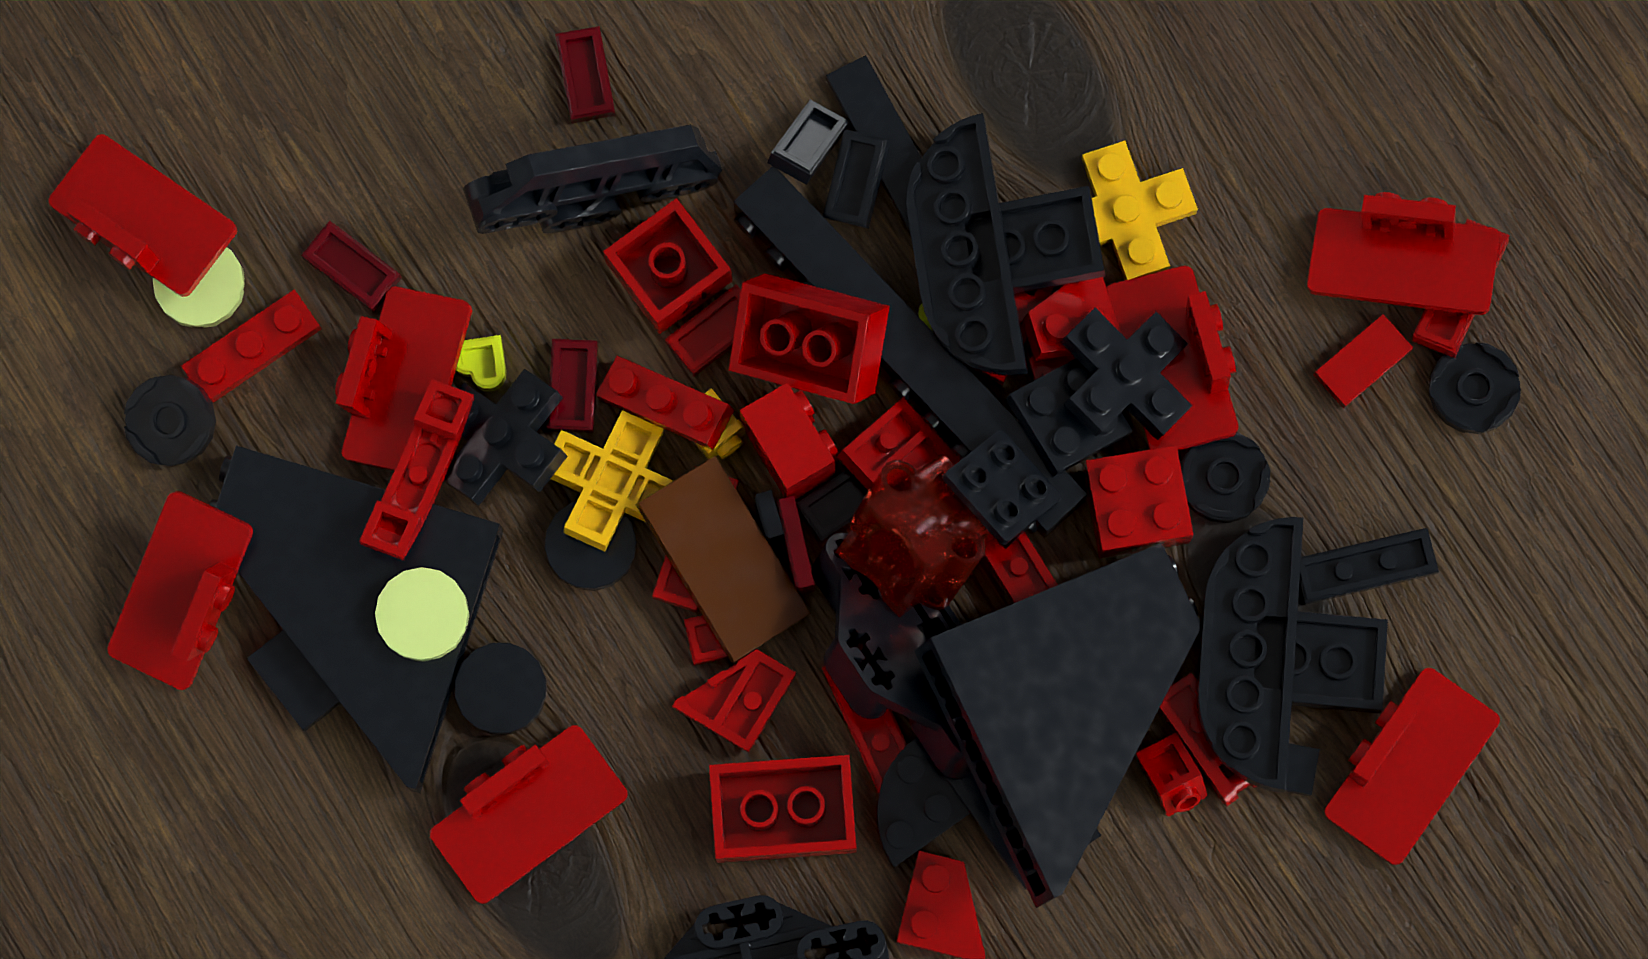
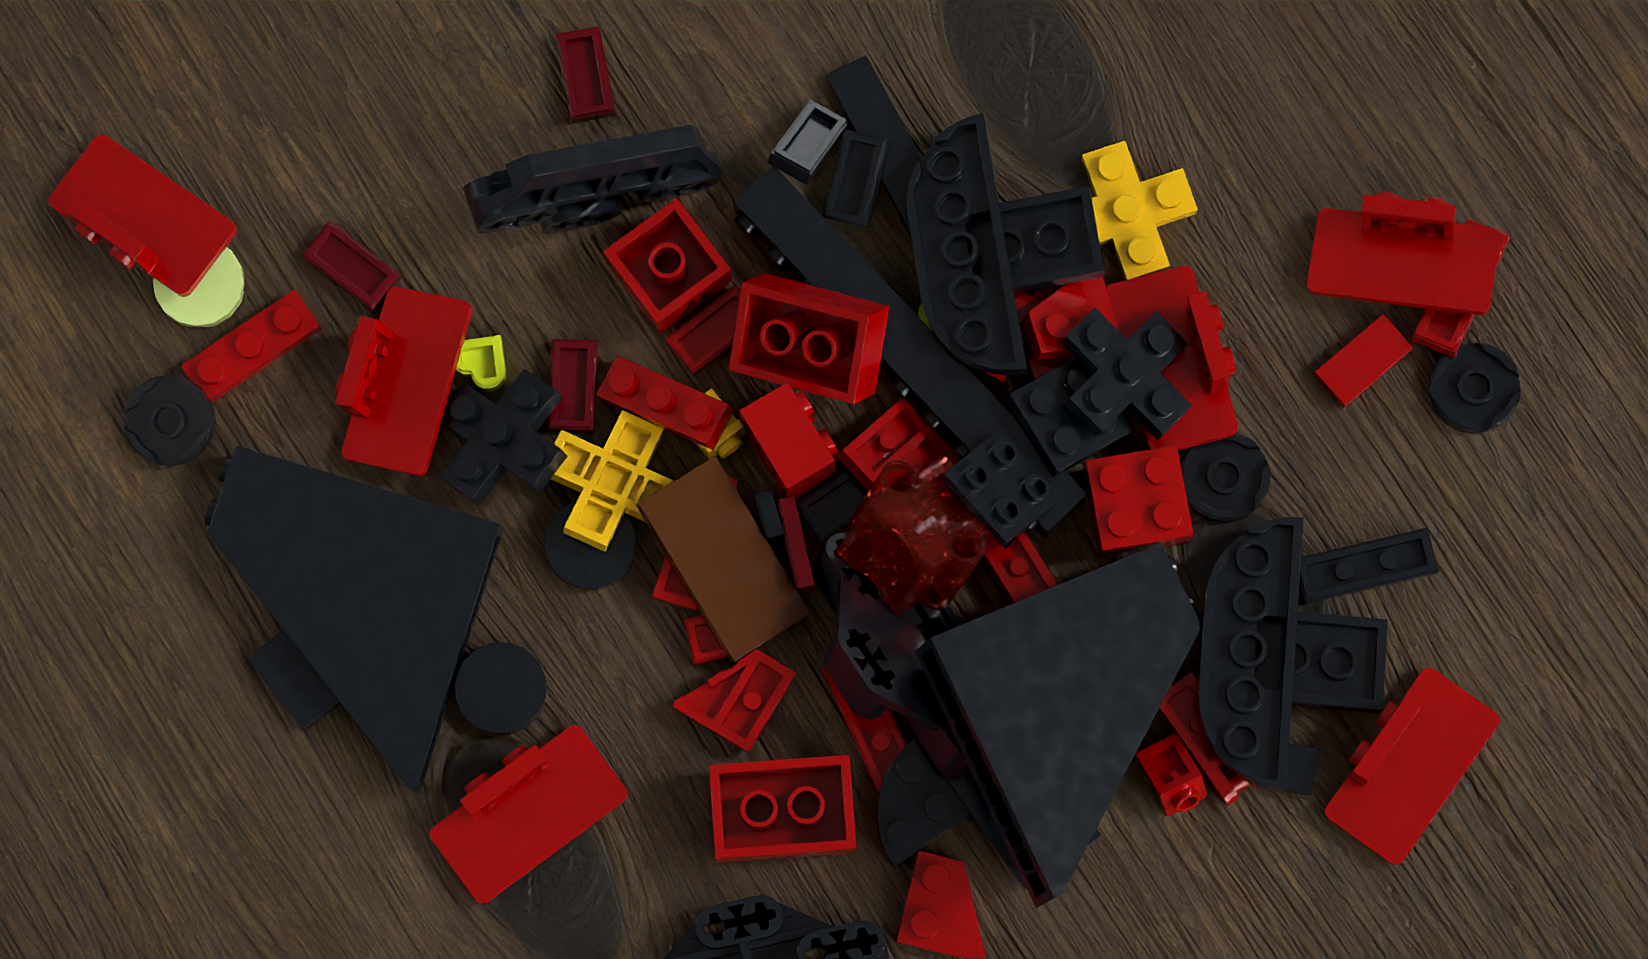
red bracket [107,491,253,690] -> none
red slope [359,379,474,560] -> none
yellowish green tile [375,567,469,662] -> none

